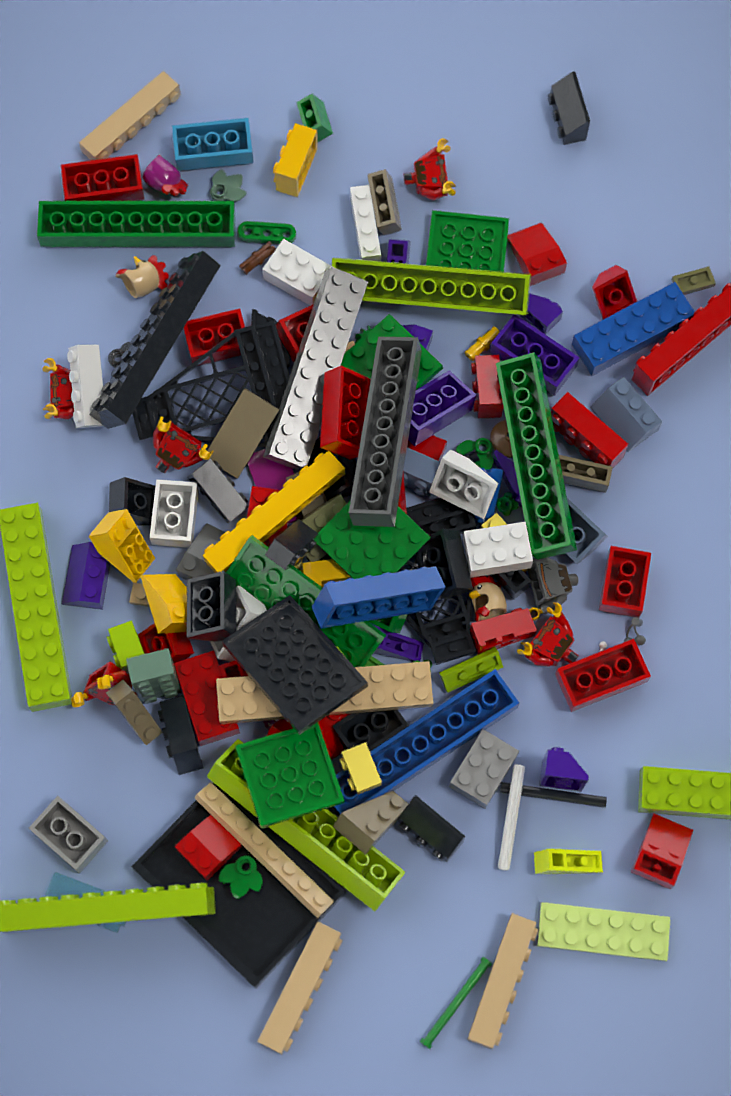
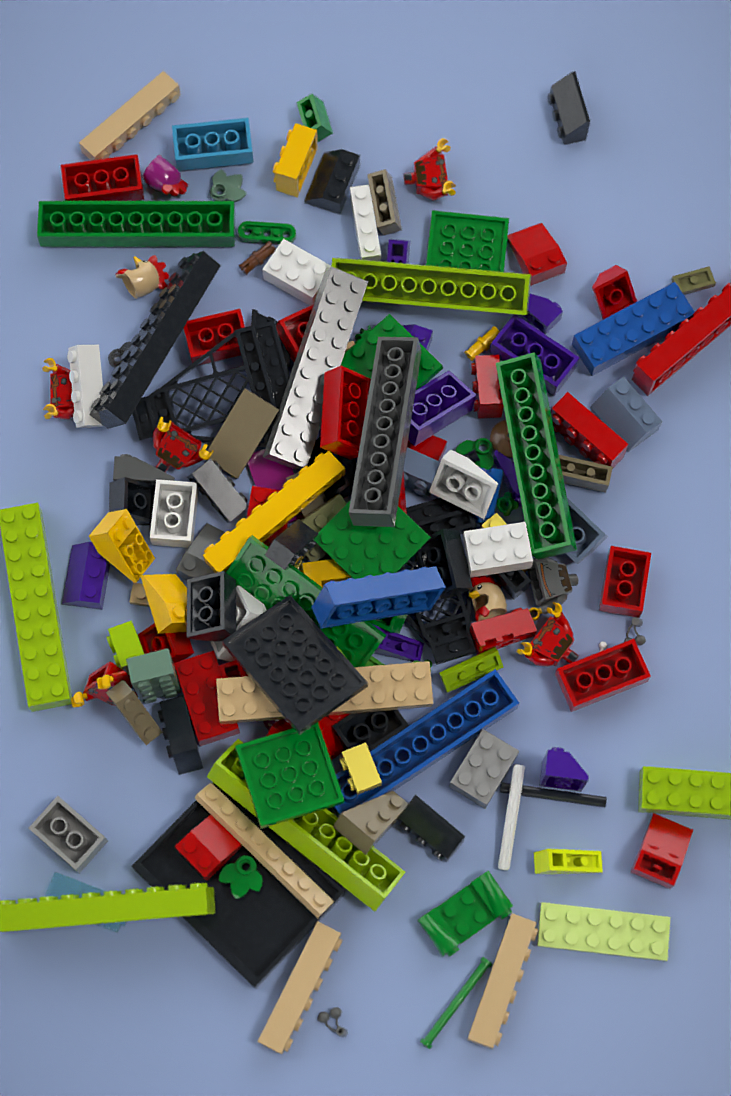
none -> dark grey slope [113,454,175,486]
none -> black slope [304,149,360,215]
none -> dark grey piece [318,1007,347,1037]
none -> green piece [417,870,513,957]

